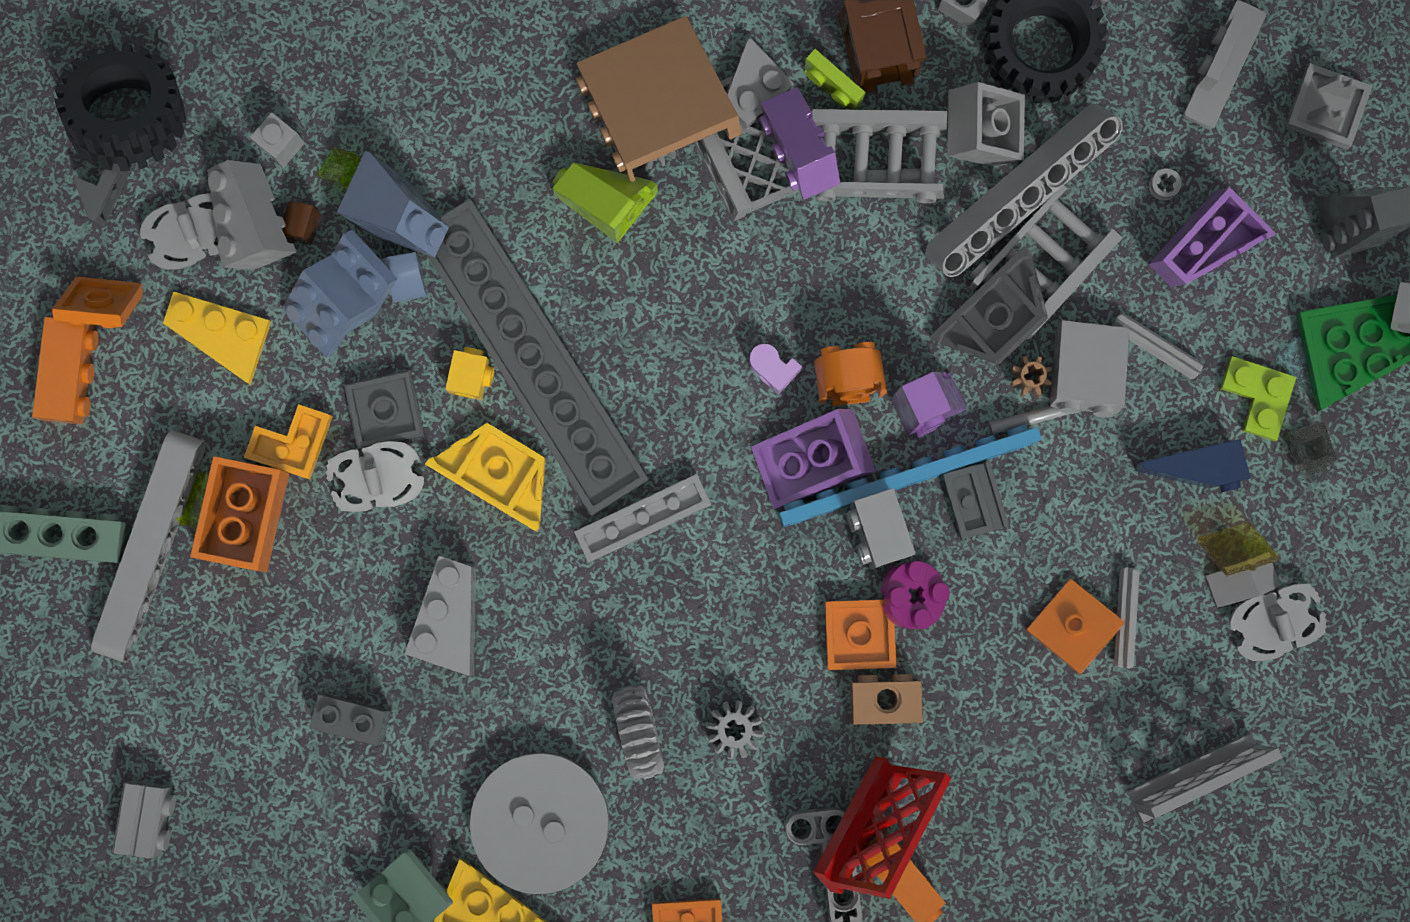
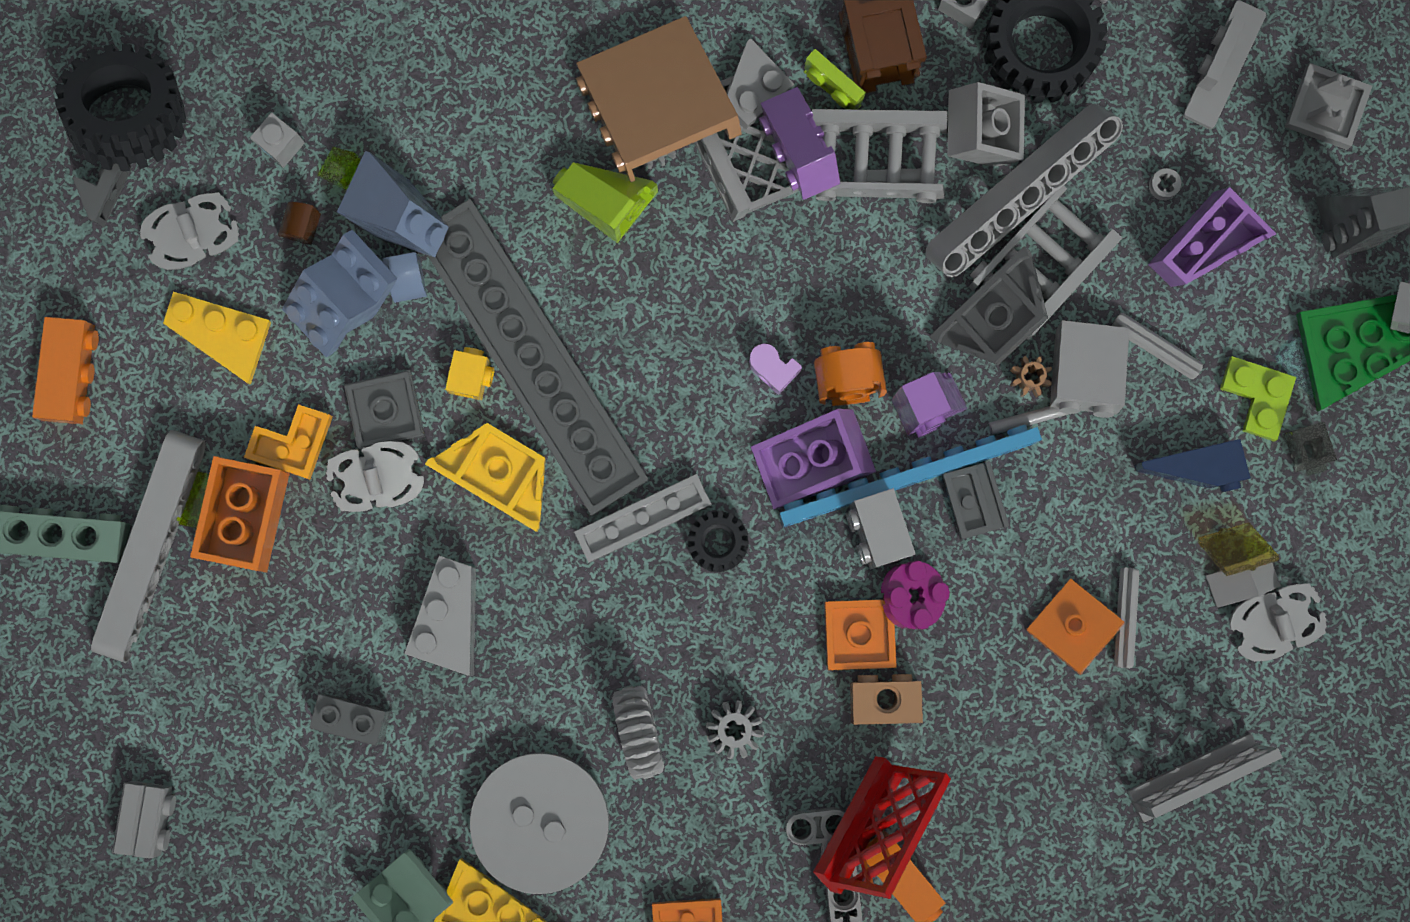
orange plate [52,276,143,328] -> none
light grey wedge [207,160,296,269] -> none
none -> black tyre [688,510,749,573]

